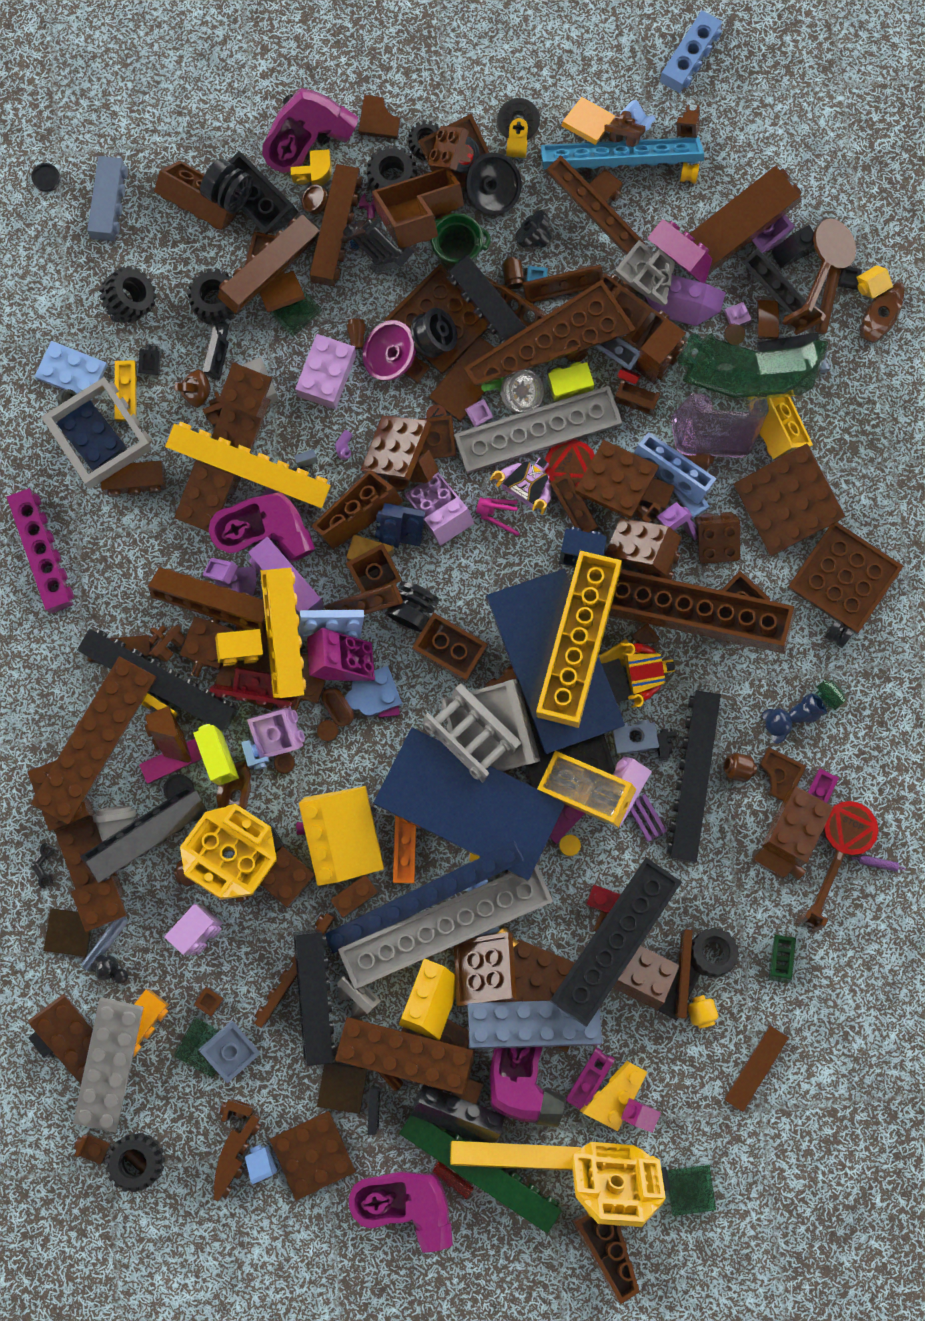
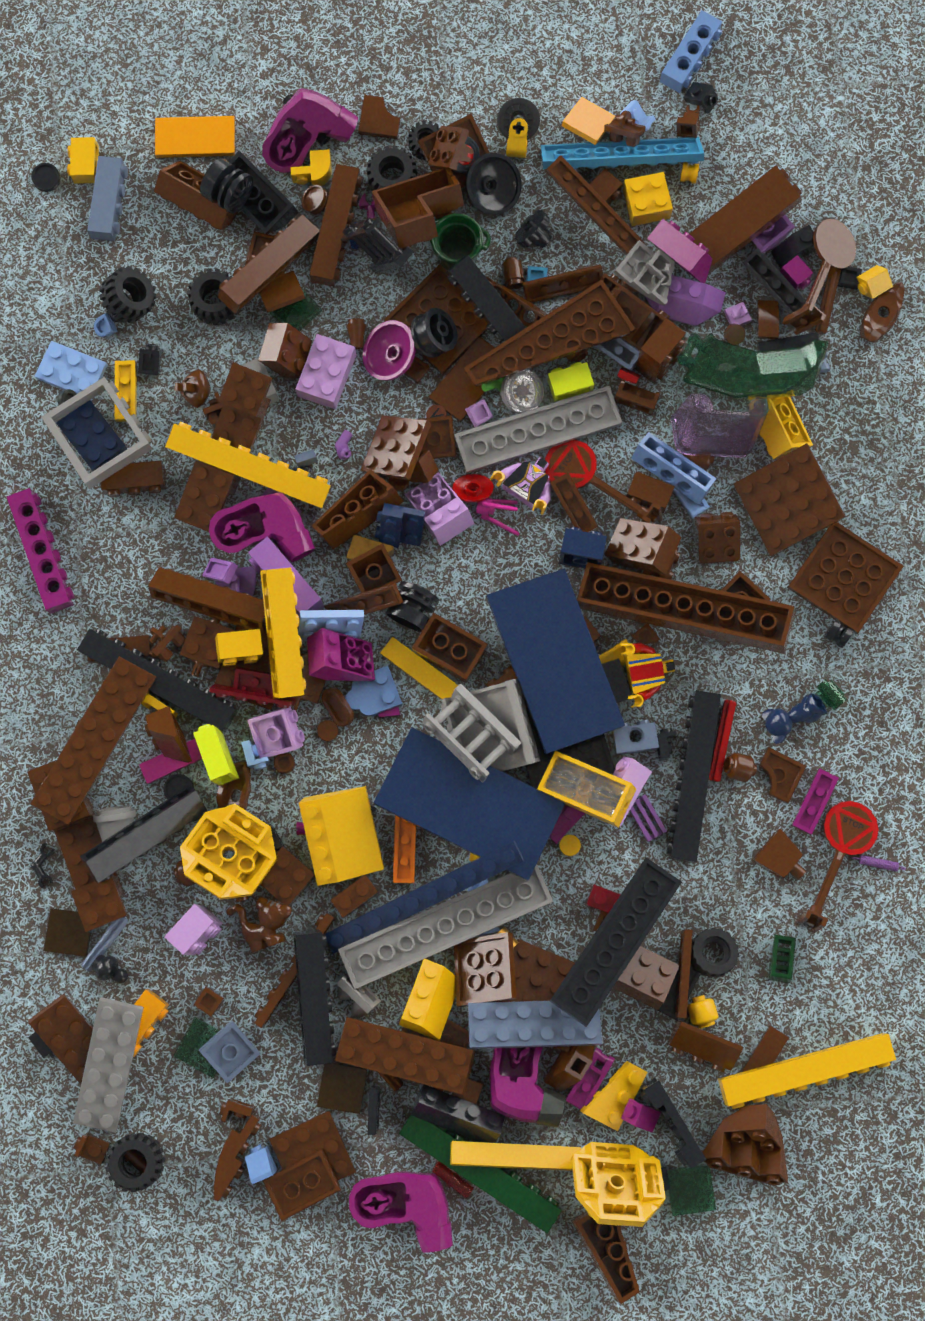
black hinge [203,322,229,380] -> none
yellow brick [536,551,622,728] -> none
reddish brown plate [575,440,659,520] -> none
medium lavender bracket [656,502,698,540] -> none
reddish brown brick [761,786,833,867] -> none
none -> yellow brick [67,137,99,184]
none -> medium blue tile [94,313,118,337]
none -> light orange tile [155,116,235,158]
none -> reddish brown animal [226,897,292,953]
none -> reddish brown brick [258,323,312,378]
none -> reddish brown tile [262,1149,342,1221]
none -> yellow tile [380,637,458,700]
none -> red dish [453,474,494,502]
none -> reddish brown slope [543,1045,594,1092]
none -> yellow brick [623,172,673,226]
none -> black piece [640,1078,707,1169]
none -> reddish brown slope [668,1020,744,1073]
none -> black bracket [683,82,718,114]
none -> reddish brown brick [702,1104,788,1186]
none -> red axle [709,700,736,782]
none -> yellow brick [718,1033,896,1109]
none -> magenta brick [780,255,813,290]

